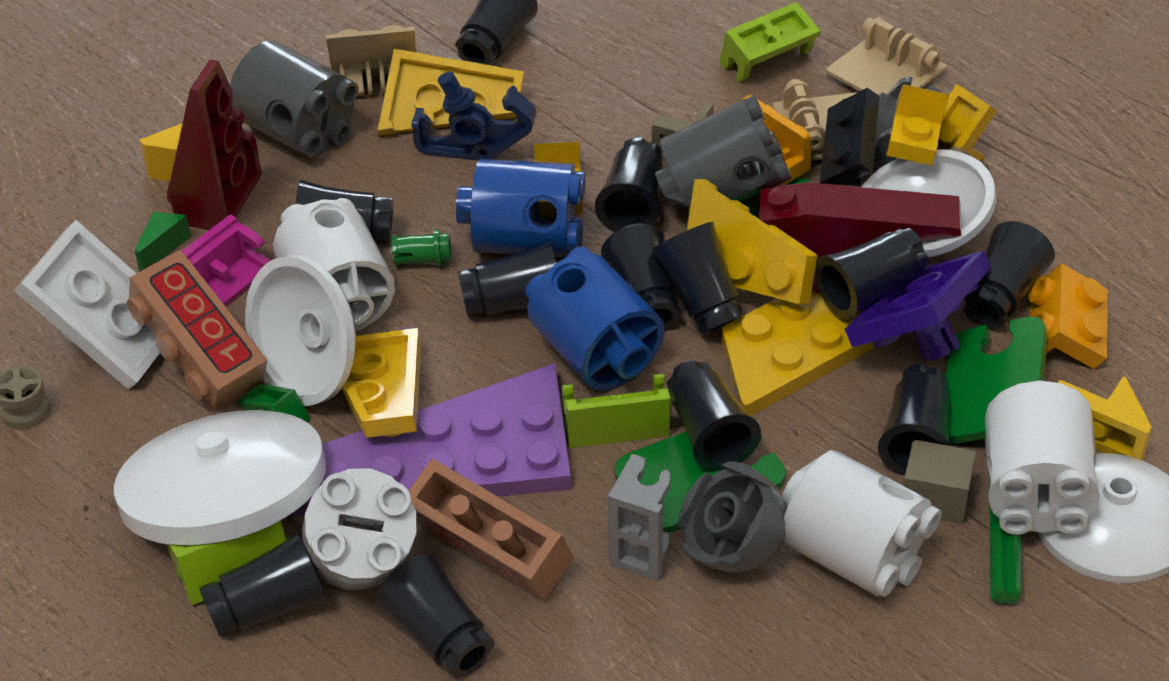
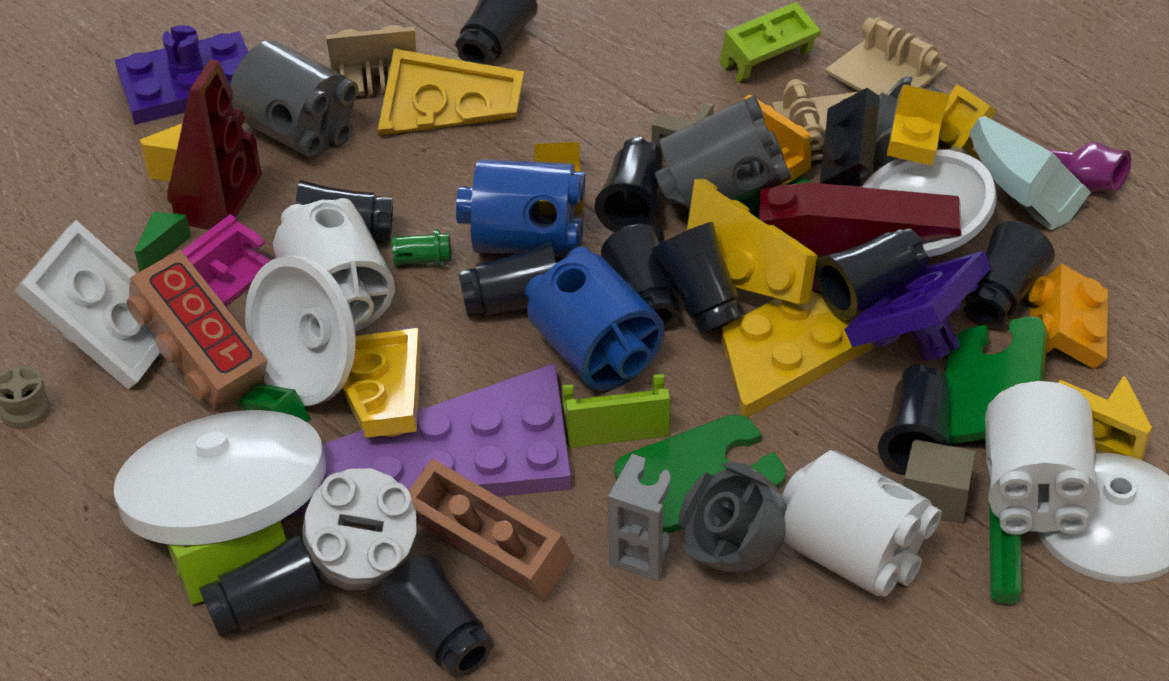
dark blue piece [411,71,537,161] -> none
black plant [666,359,761,471] -> none
none -> dark purple plate [114,25,248,125]
none -> light aqua slope [969,116,1091,230]
none -> magenta piece [1047,141,1131,194]

